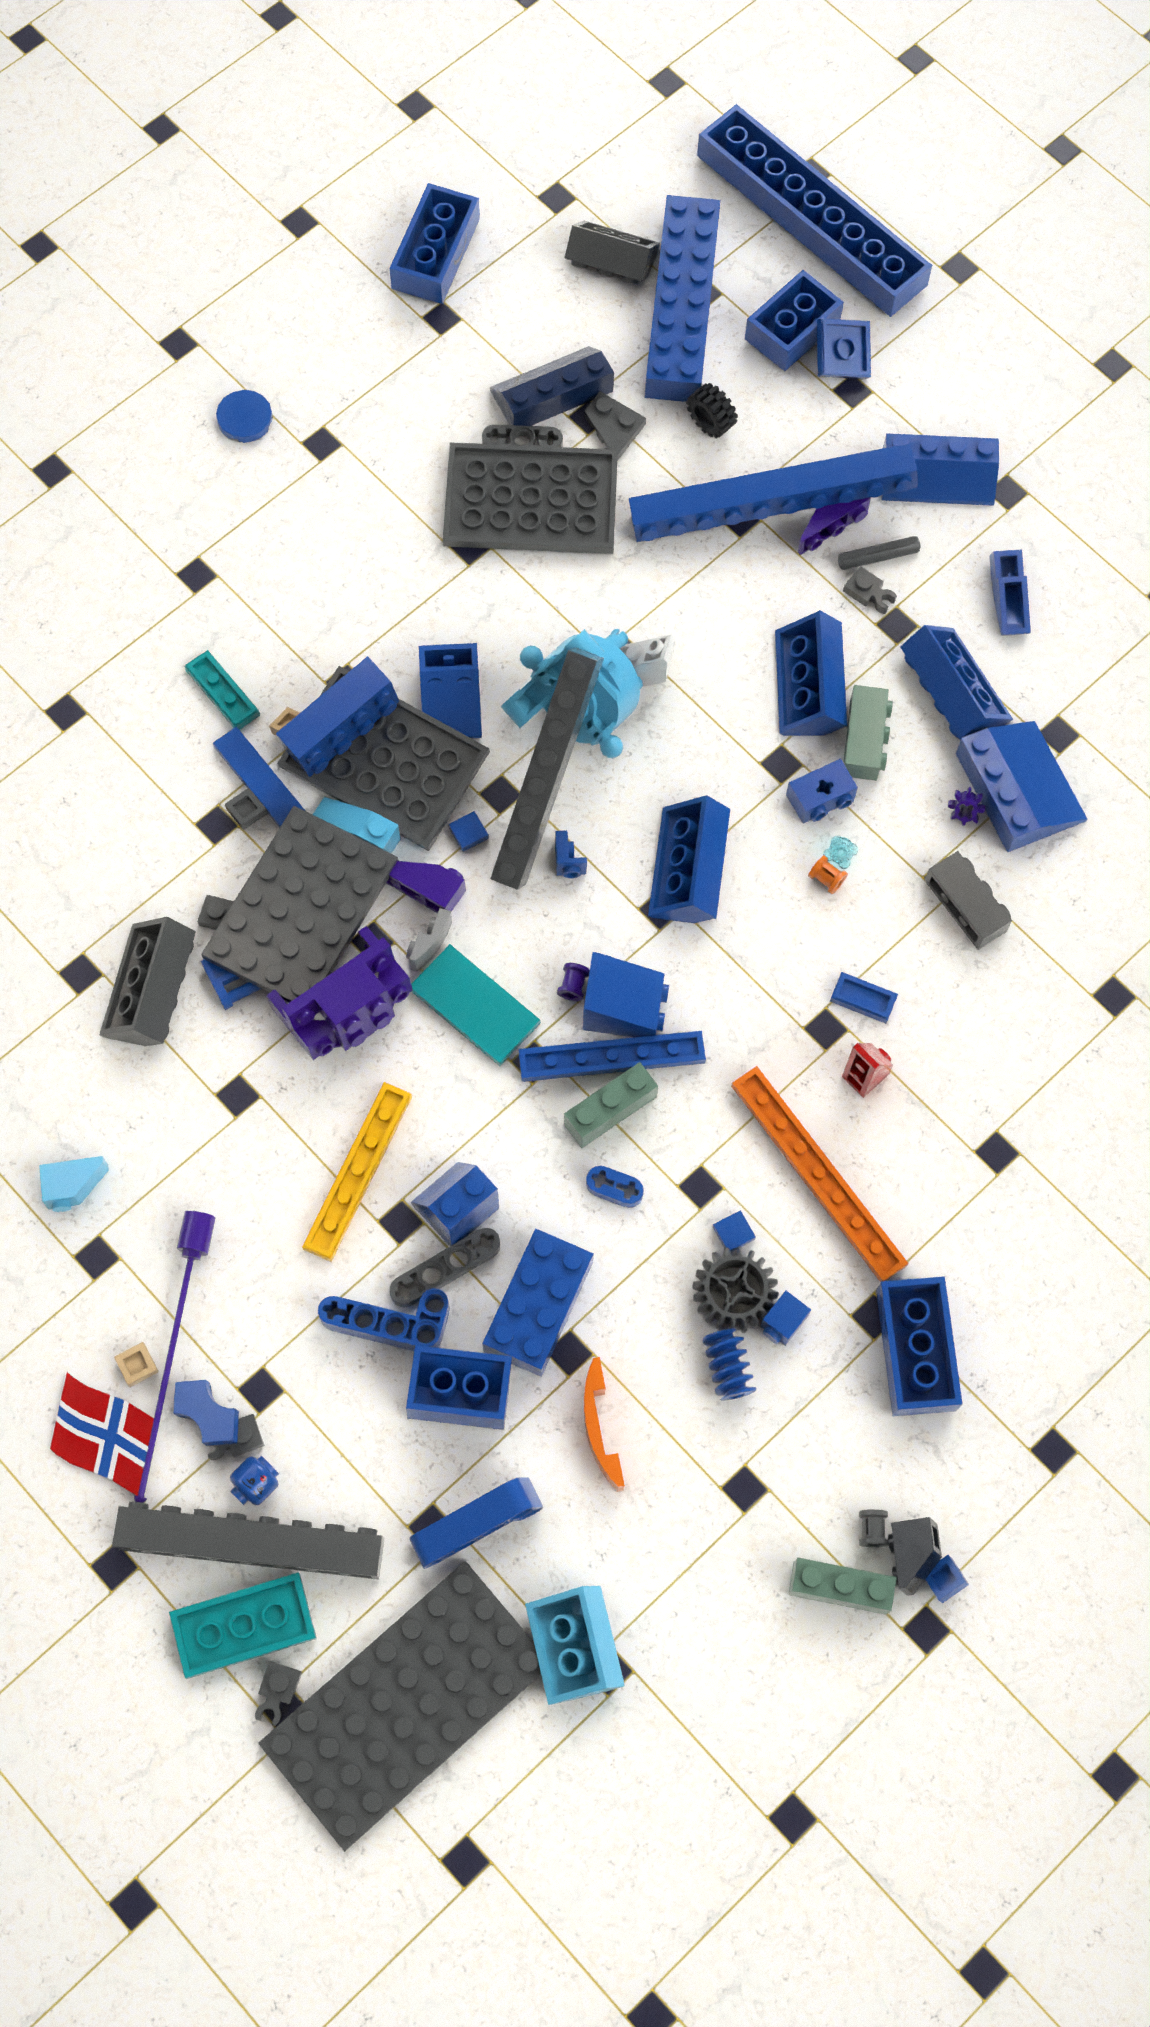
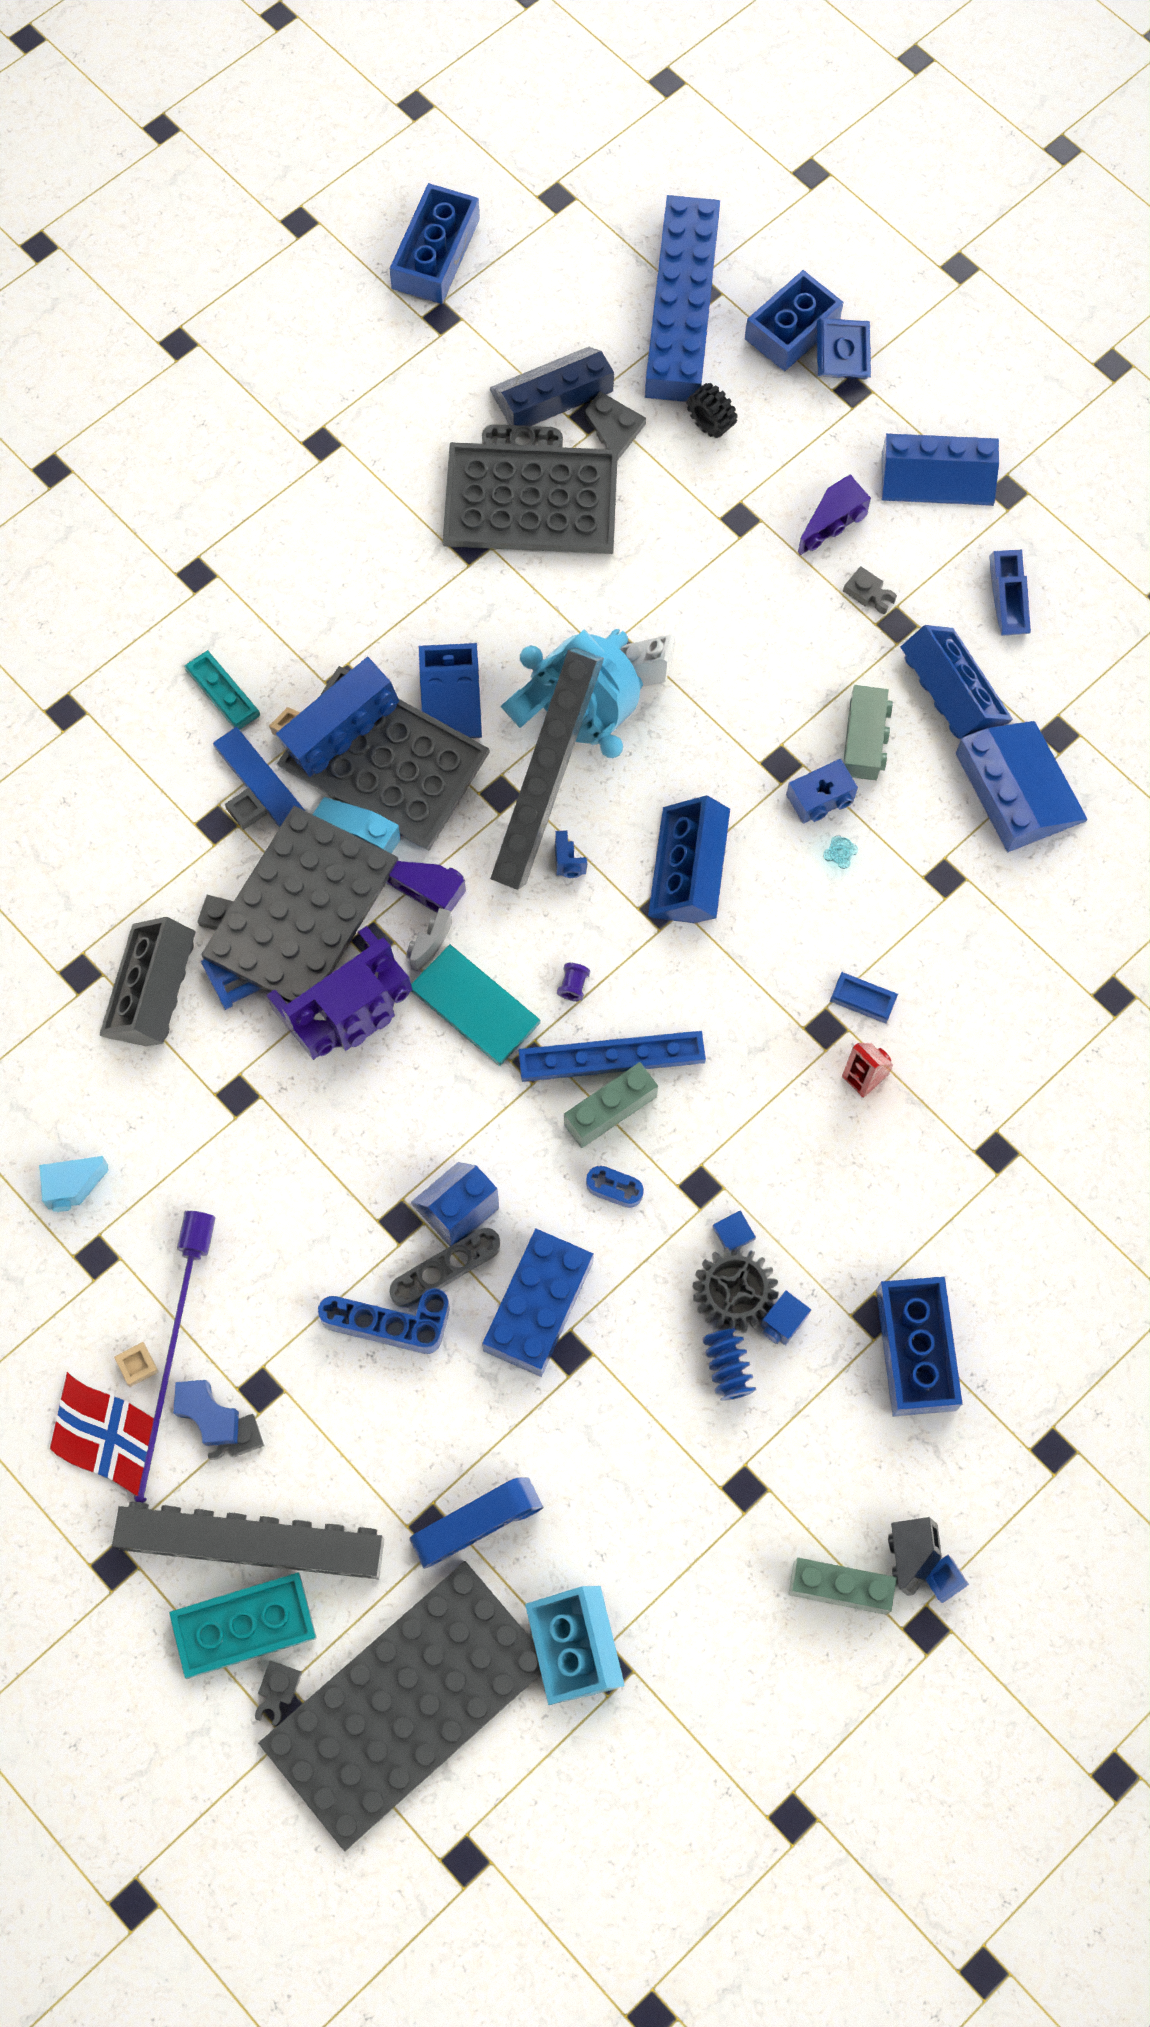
blue tile [216,390,273,443] -> none
blue head [230,1456,279,1505] -> none
yellow tile [302,1082,412,1262] -> none
blue slope [406,1345,512,1430] -> none
blue tile [448,811,489,852] -> none
dark grey slope [564,220,660,284] -> none
blue slope [583,952,669,1037] -> none
orange slope [584,1357,625,1492] -> none
blue brick [629,443,918,542] -> none
blue brick [697,104,933,317] -> none
orange plate [731,1066,909,1282] -> none
blue slope [775,610,847,736] -> none
orange bush [808,855,848,894] -> none
dark grey axle [838,536,921,570] -> none
dark grey bush [859,1509,889,1547] -> none
dark grey brick [924,851,1012,950] -> none
dark purple gear [948,787,986,826] -> none

